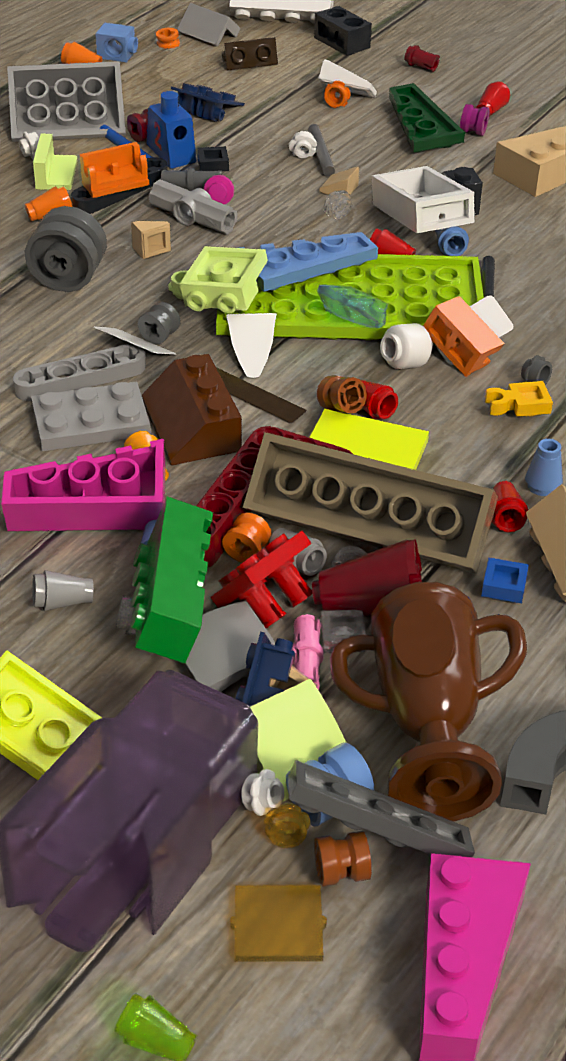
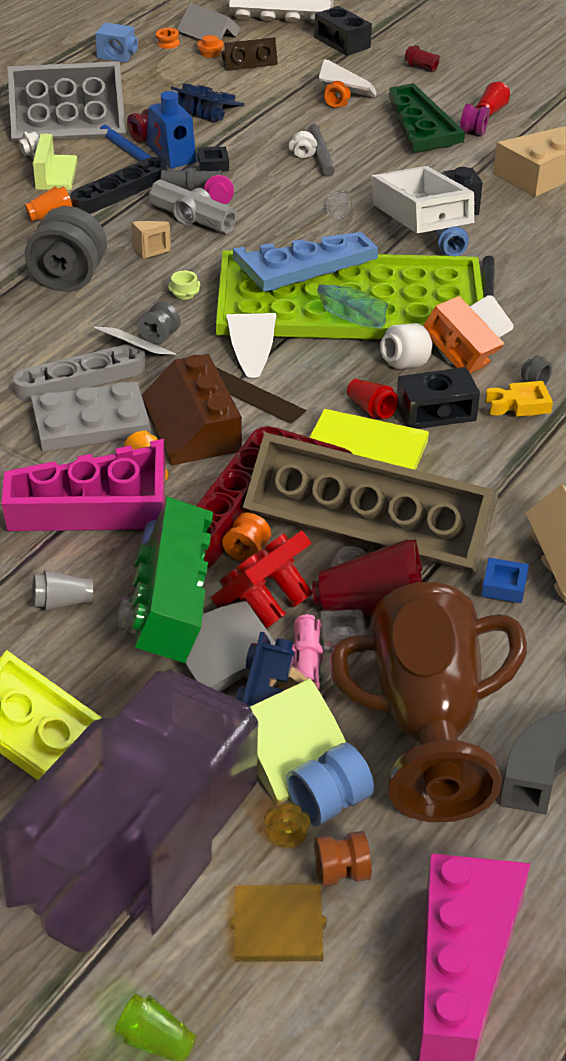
orange cone [61,42,103,64] -> none
orange hinge [80,142,149,198] -> none
yellowish green plate [180,246,268,313] -> none
white plate [242,769,284,816] -> none
light grey cone [269,528,327,576] -> none
dark grey plate [288,760,475,857] -> none
dark orange wheel [317,375,367,414] -> none
tan slope [320,167,359,199] -> none
red cone [370,228,416,255] -> none
red cone [491,481,529,532] -> none
medium blue cone [525,439,563,496] -> none
none -> orange plate [197,35,223,58]
none -> black brick [397,367,480,429]

